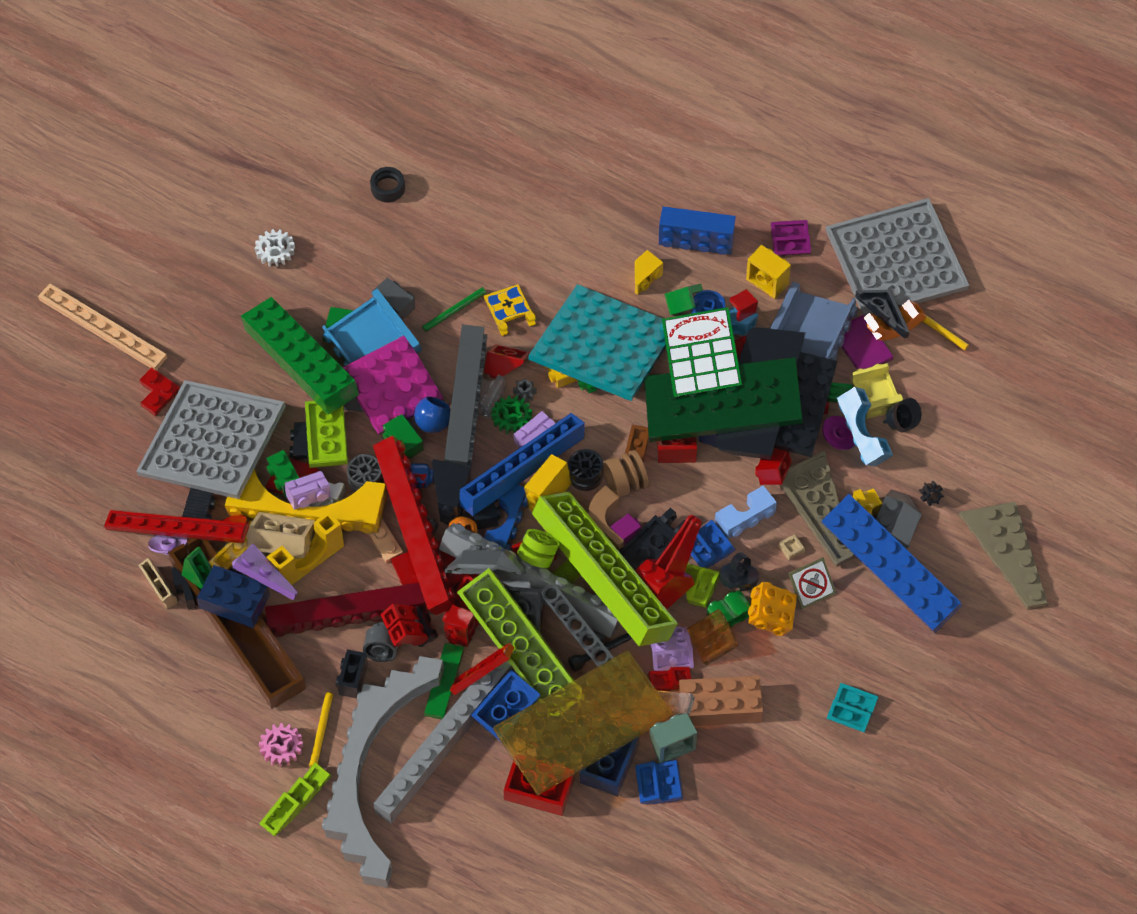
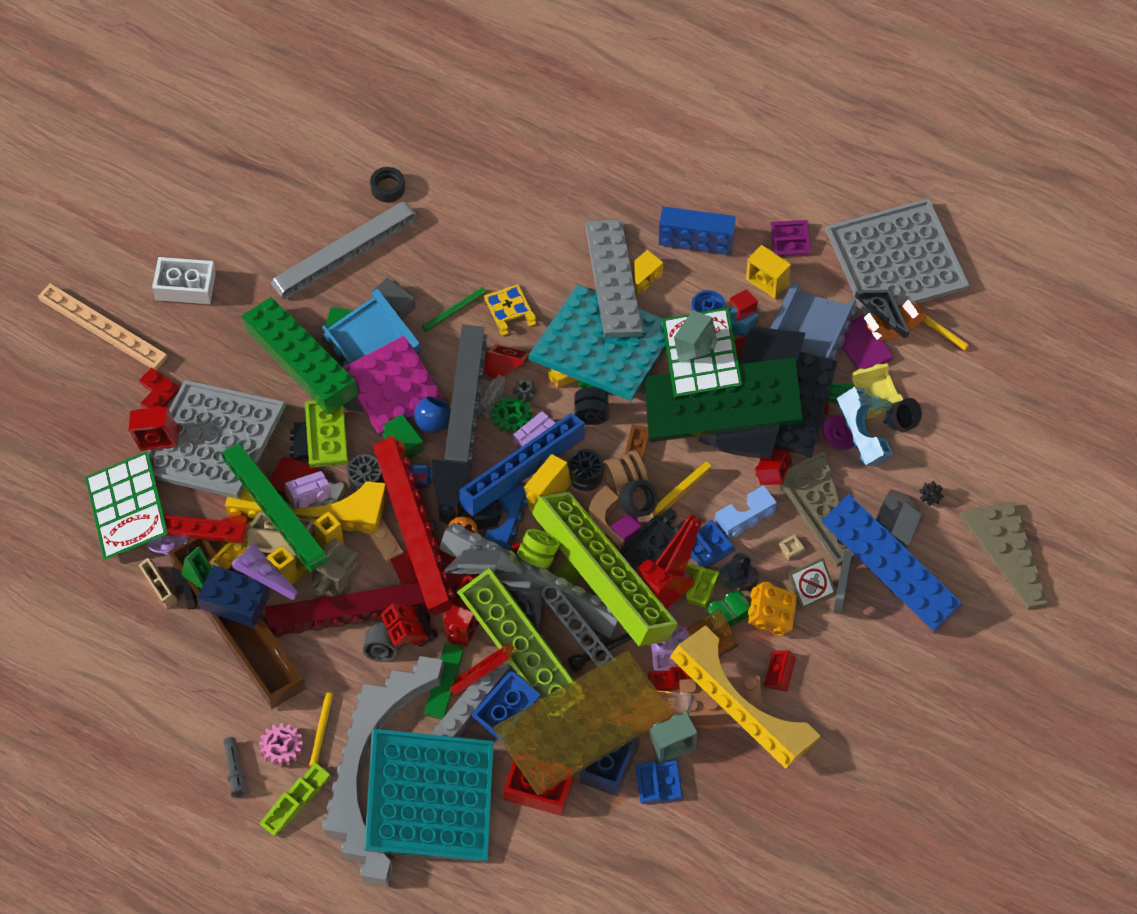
black brick [182,488,217,520] -> none
white gear [255,229,295,267] -> none
green brick [266,450,299,498] -> none
black brick [335,649,368,698] -> none
red slope [657,437,697,463] -> none
green panel [664,284,703,315] -> none
teal slope [826,683,879,733] -> none
yellow brick [853,488,882,516] -> none
none -> white sticker [85,451,167,560]
none -> red brick [128,407,179,451]
none -> white brick [152,257,216,304]
none -> green beam [221,443,328,572]
none -> dark grey pin [223,737,249,798]
none -> light grey beam [271,201,417,299]
none -> dark tan piece [309,538,361,597]
none -> teal plate [364,729,494,863]
none -> black wheel [574,387,609,425]
none -> light grey plate [585,220,642,338]
none -> black tyre [620,480,658,517]
none -> yellow tile [650,461,711,518]
none -> yellow arch [670,626,821,769]
none -> sand green slope [674,310,717,362]
none -> red slope [764,650,796,692]
none -> dark grey tile [834,550,852,615]
none -> clear light blue axle [858,393,892,411]

